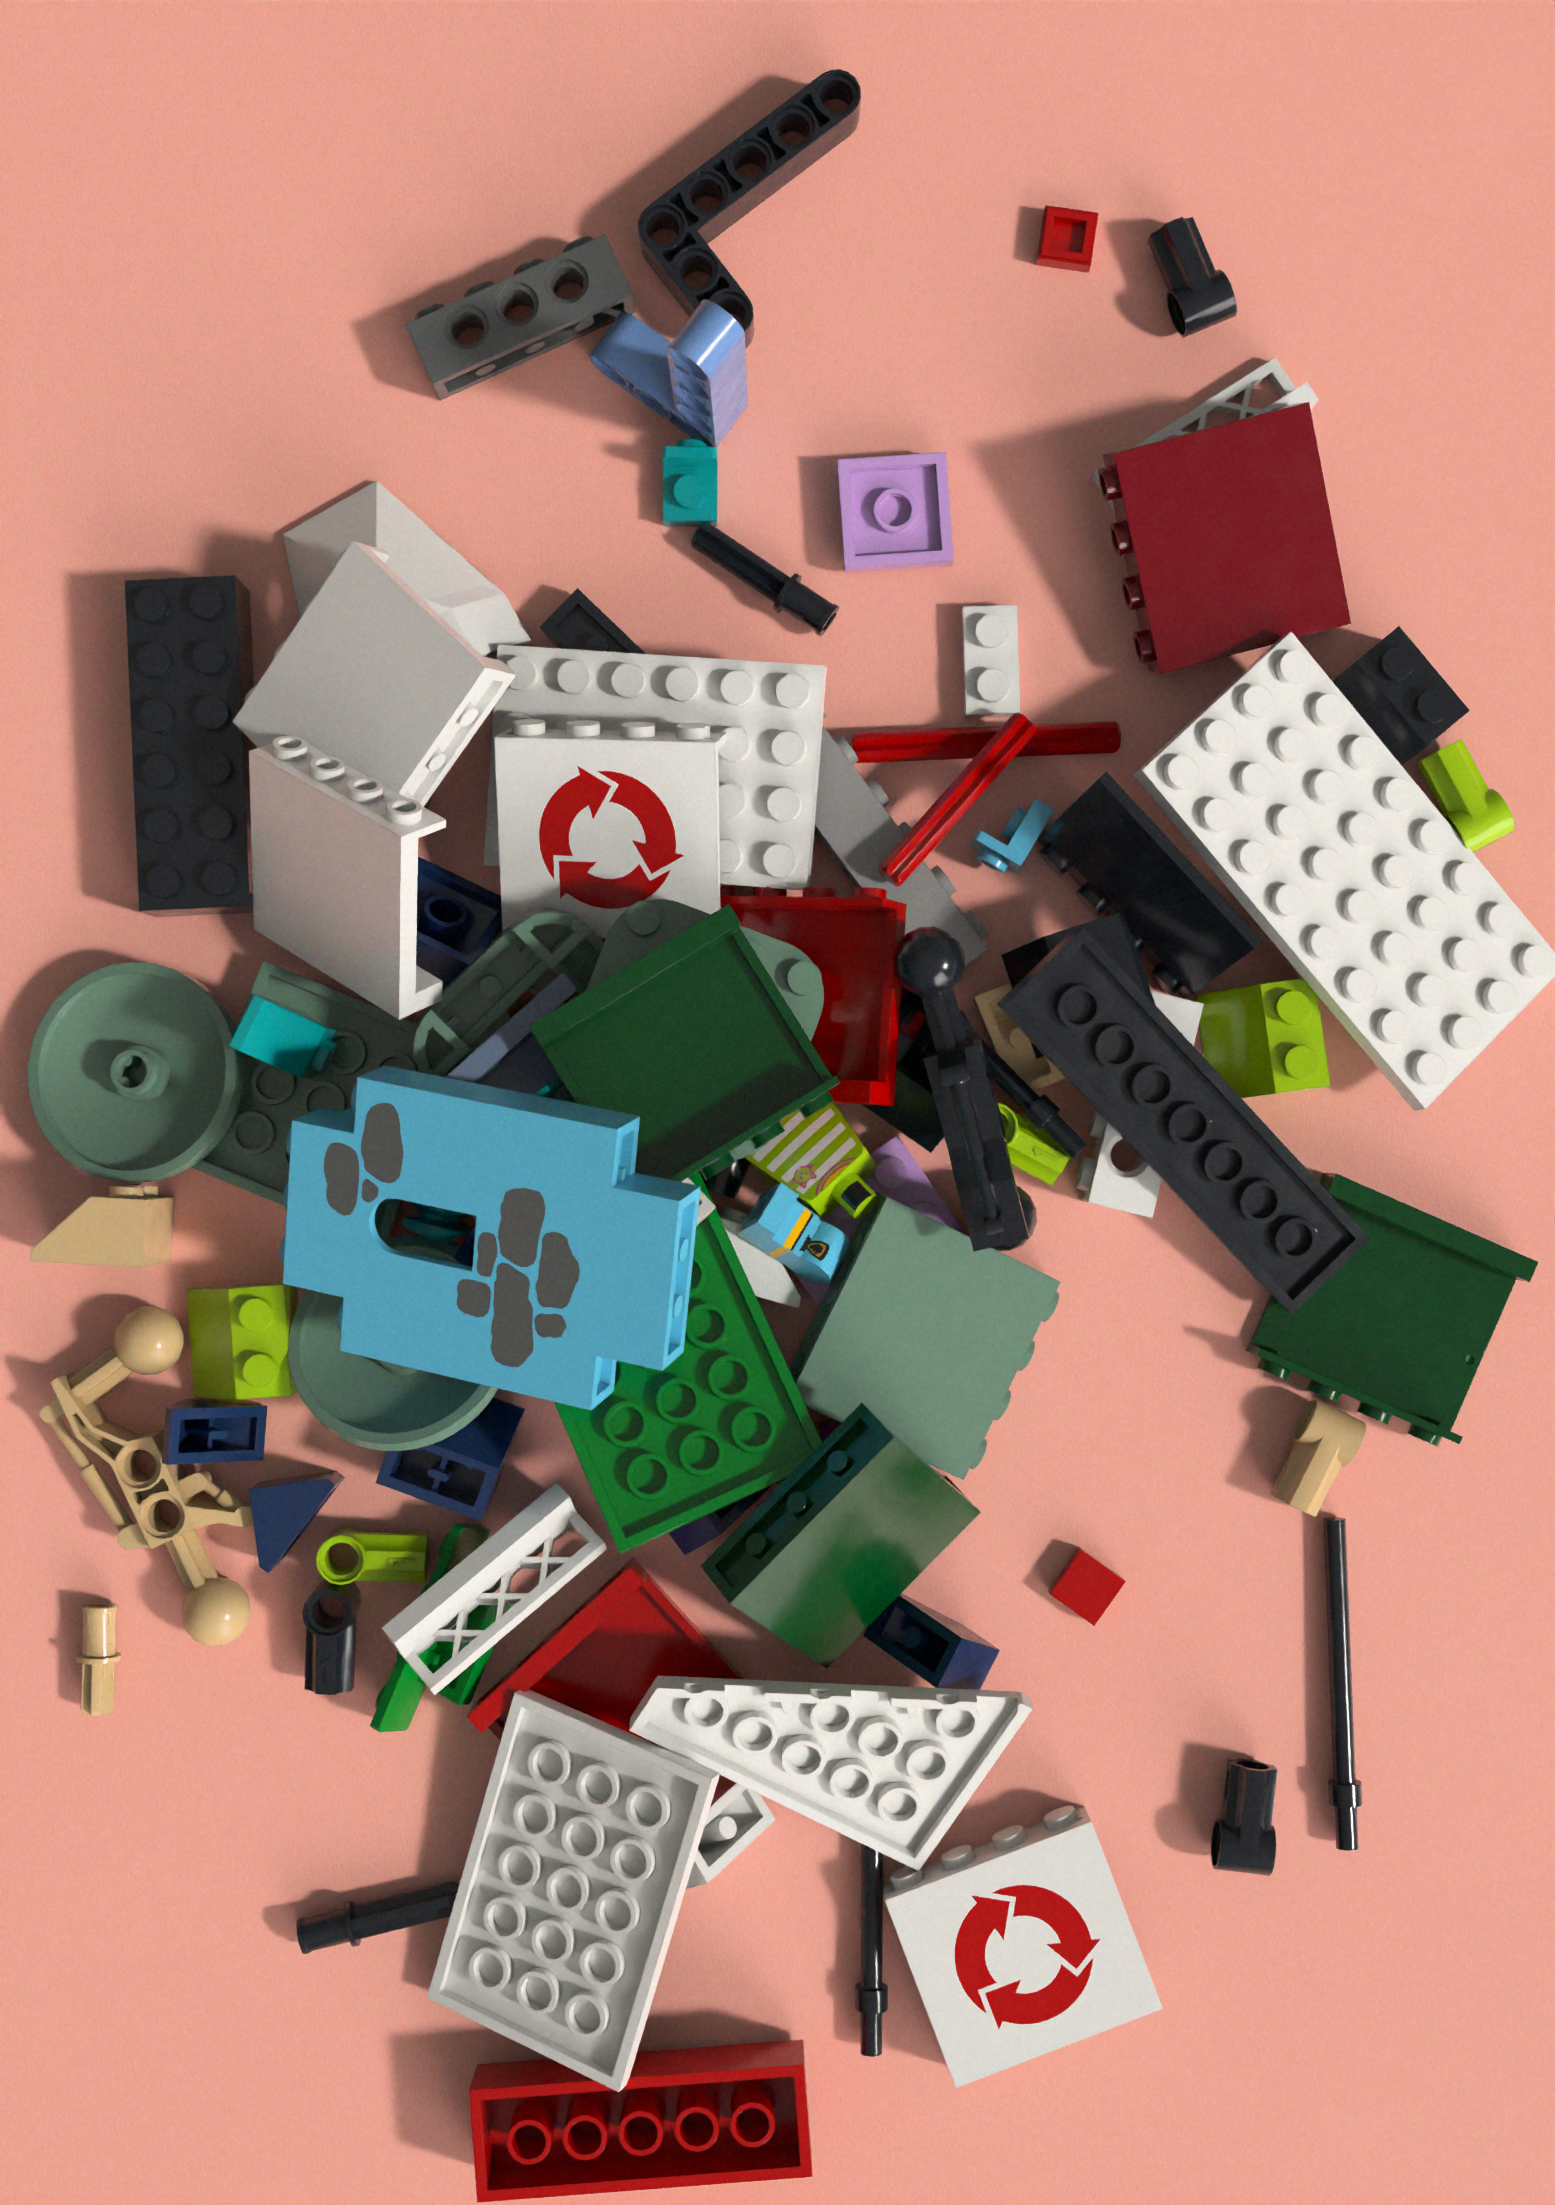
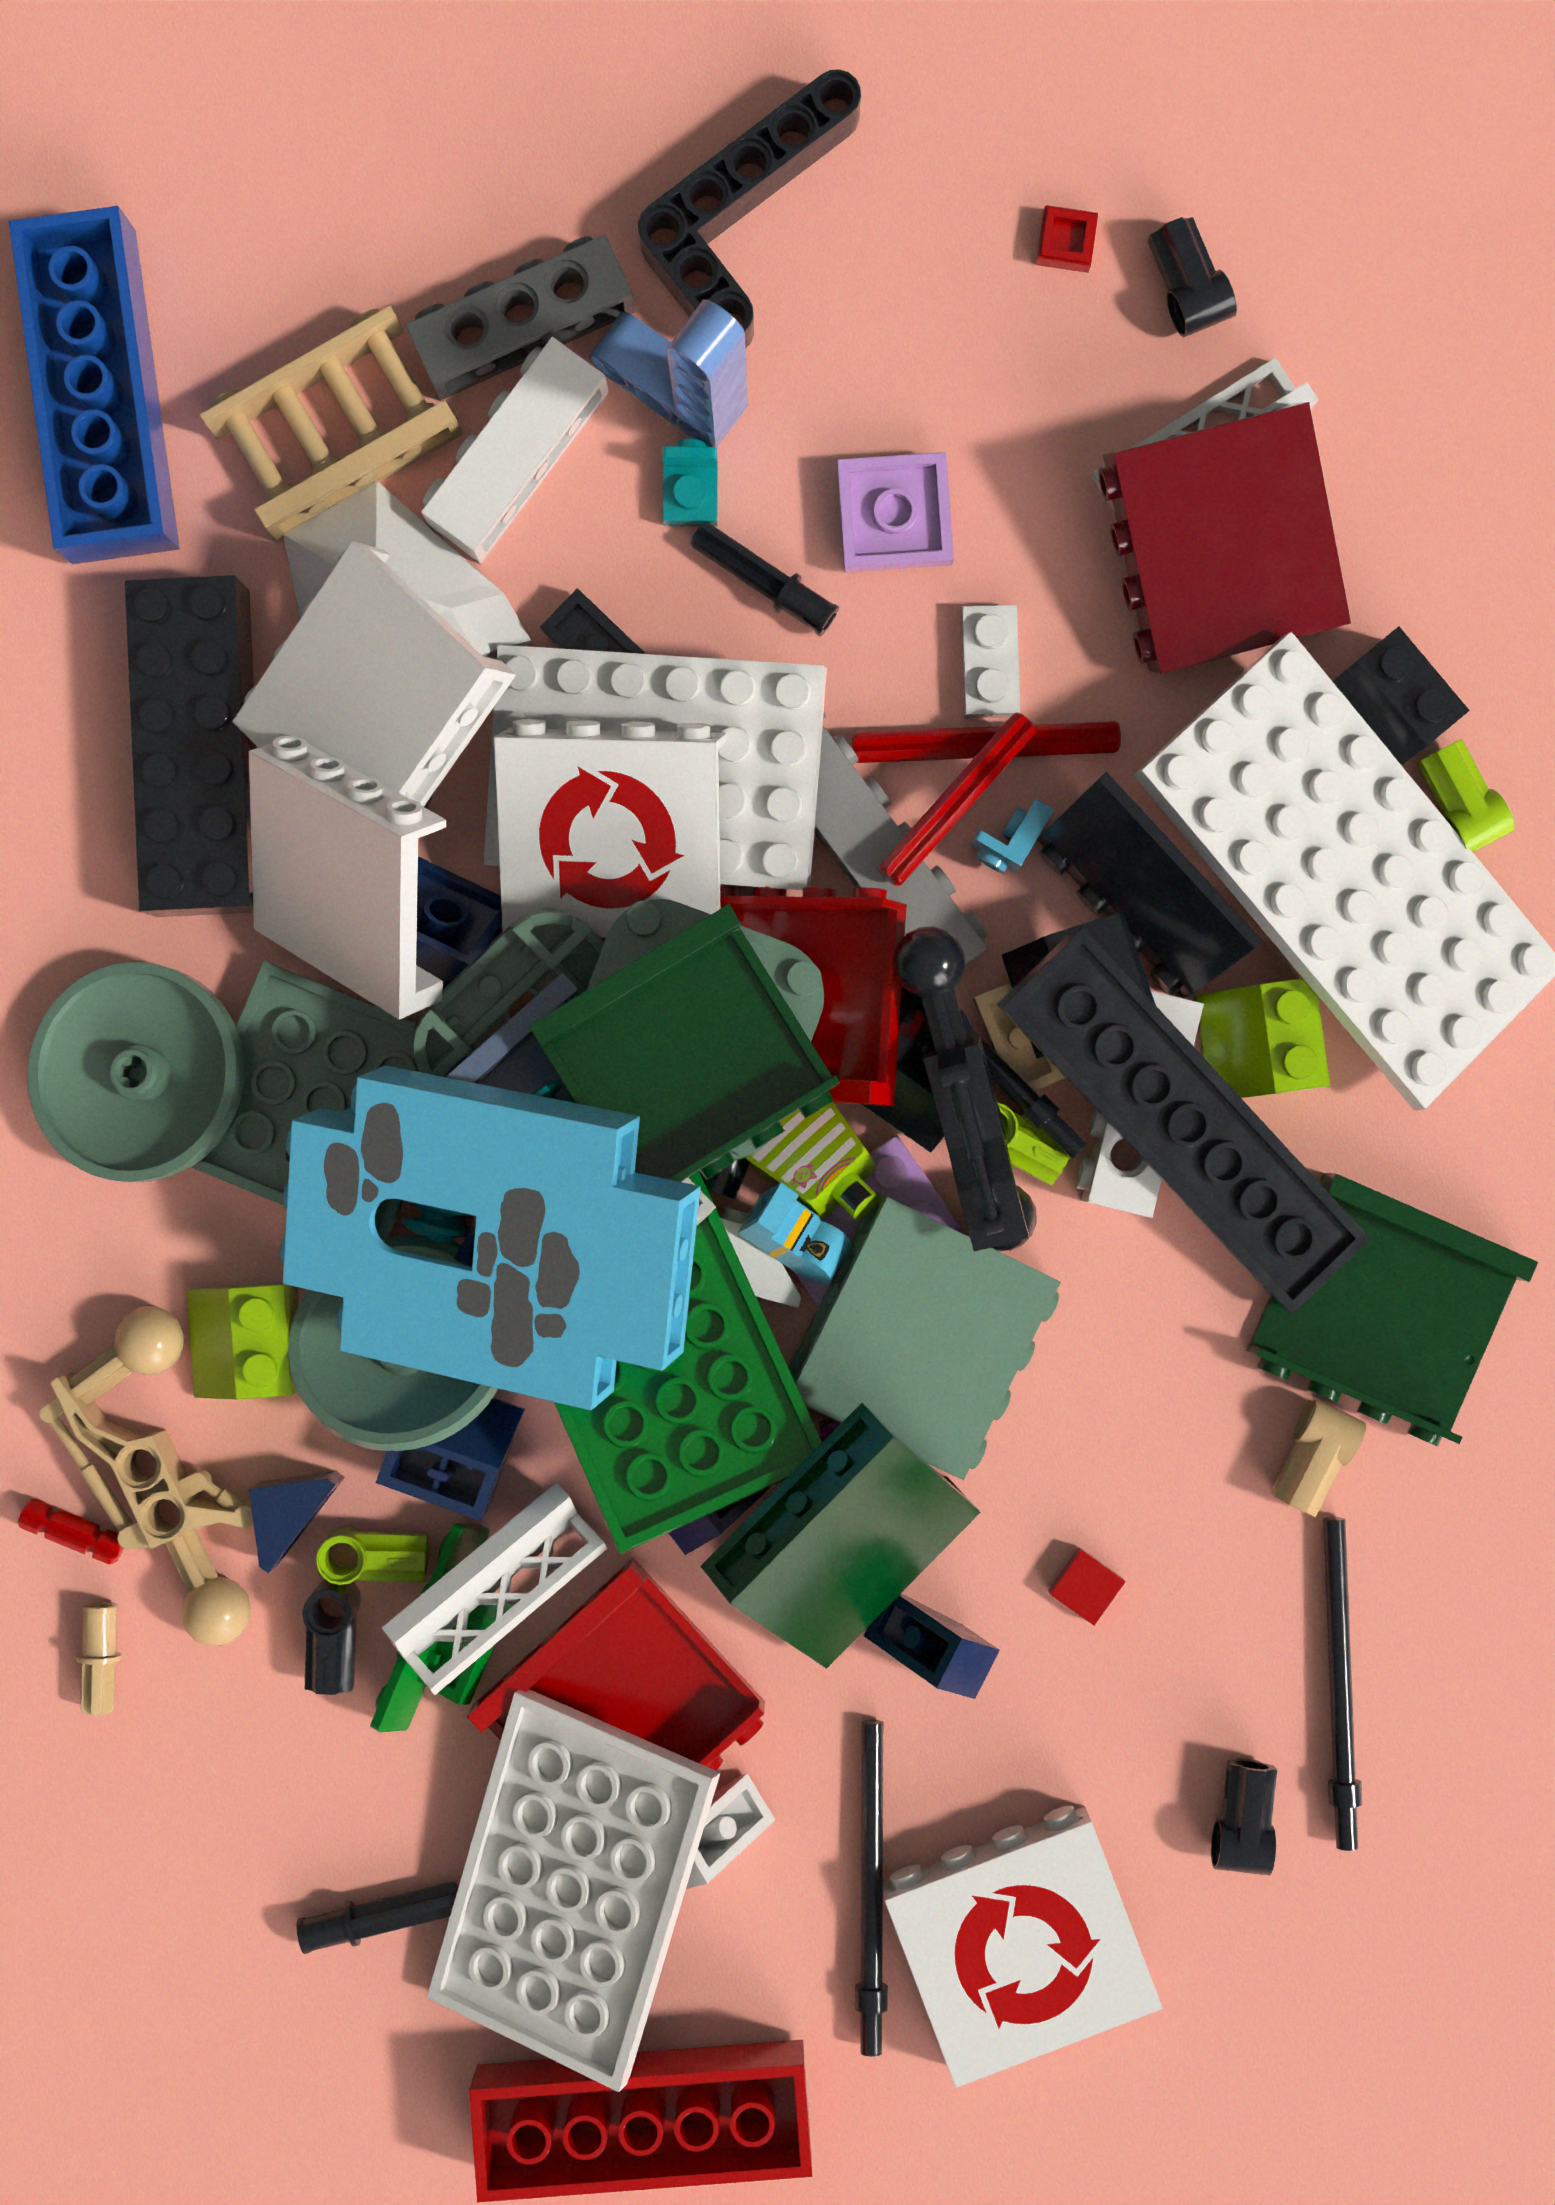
tan slope [30,1184,175,1267] -> none
dark blue slope [162,1399,267,1465] -> none
teal slope [229,995,337,1079] -> none
white wing [629,1676,1033,1871] -> none
none -> blue brick [8,206,180,564]
none -> red axle [18,1499,124,1565]
none -> tan fence [200,305,463,542]
none -> white brick [421,336,609,564]

